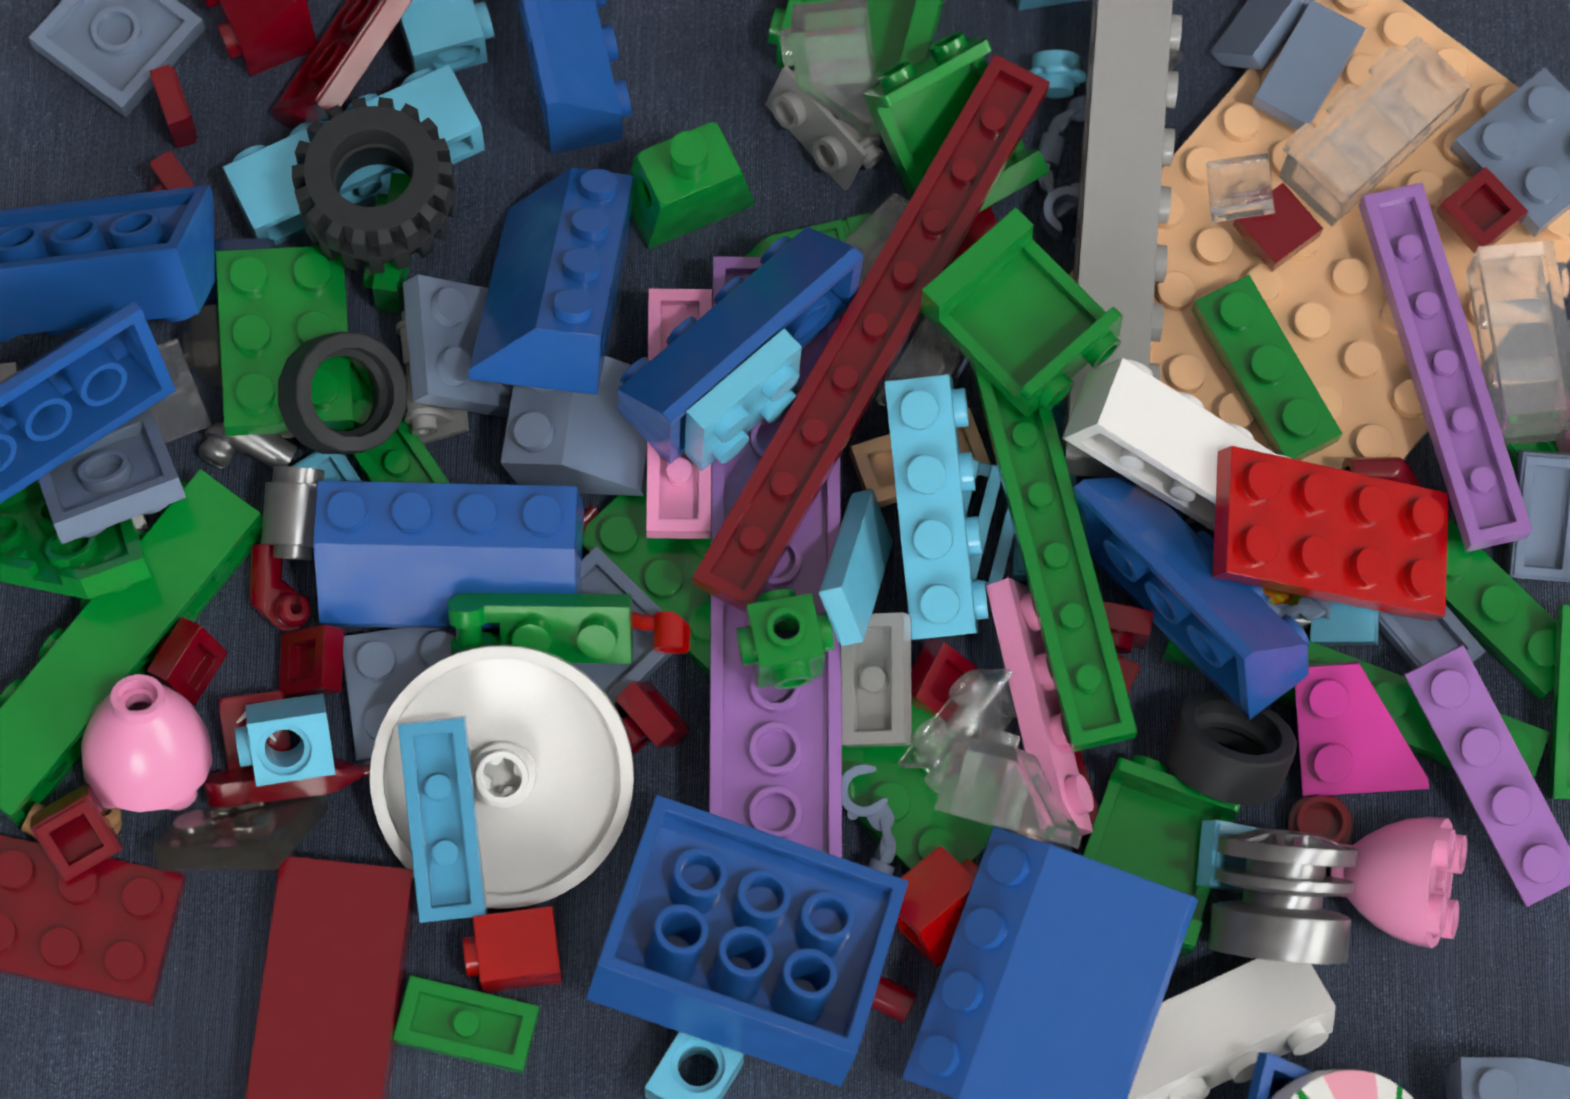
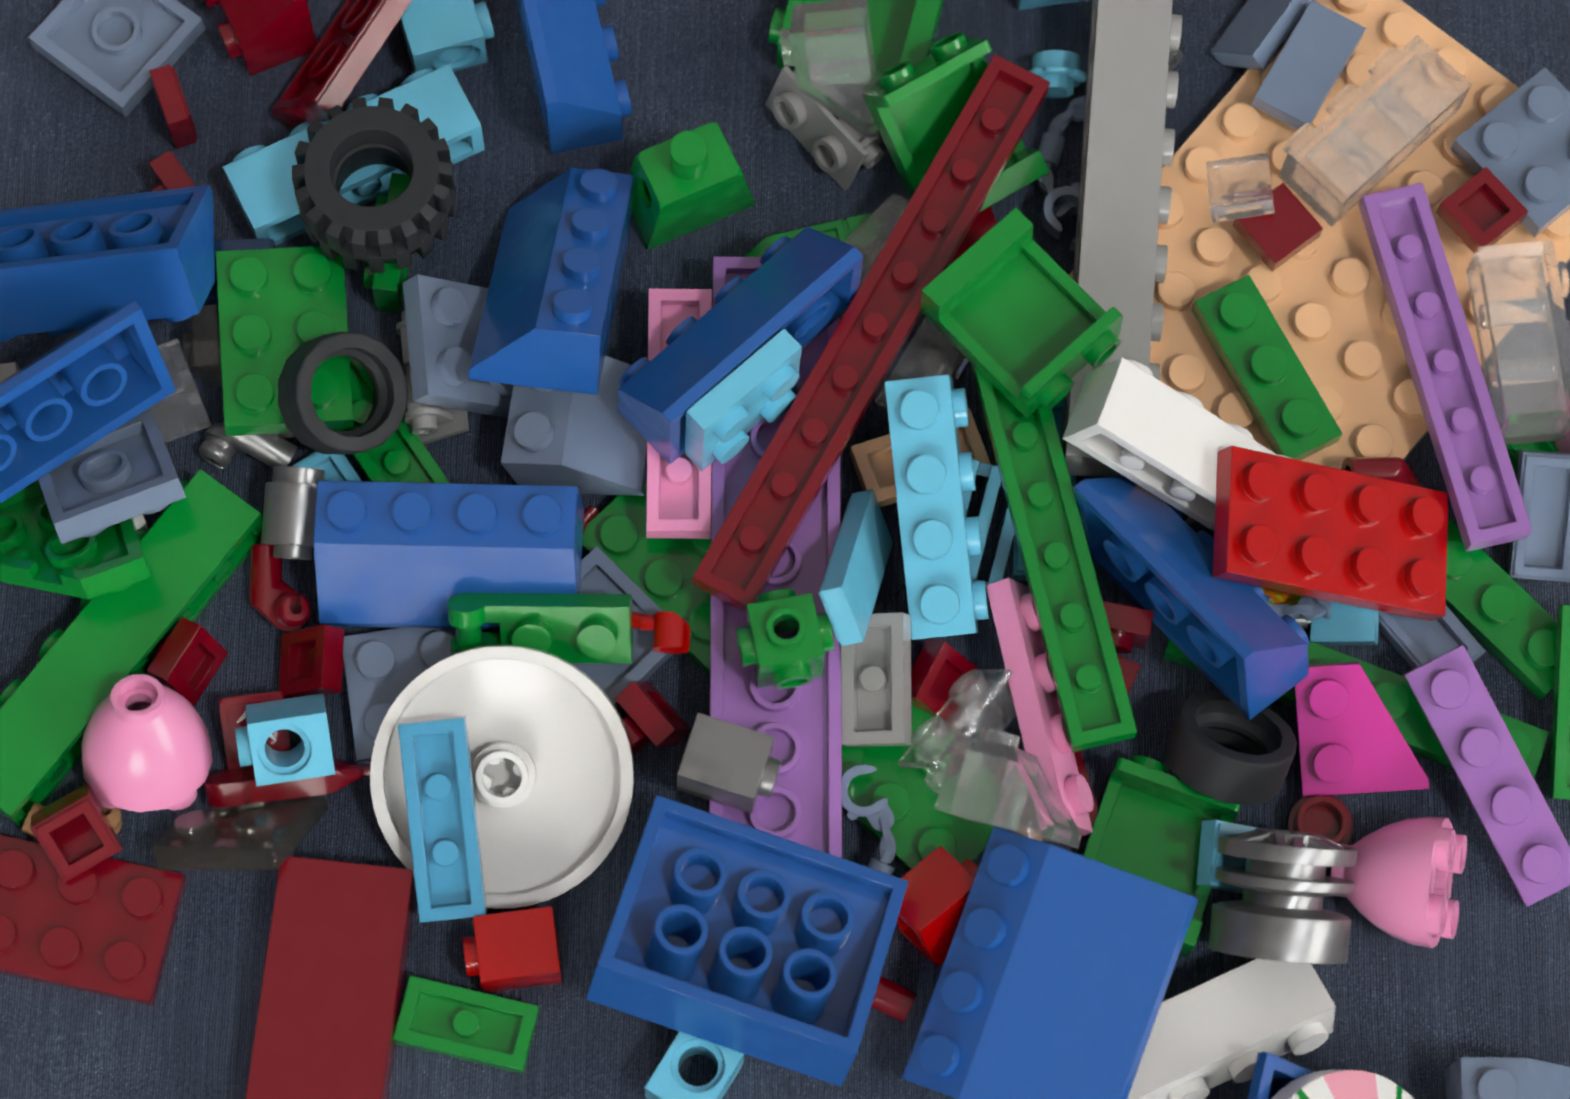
none -> flat silver brick [677,713,782,814]

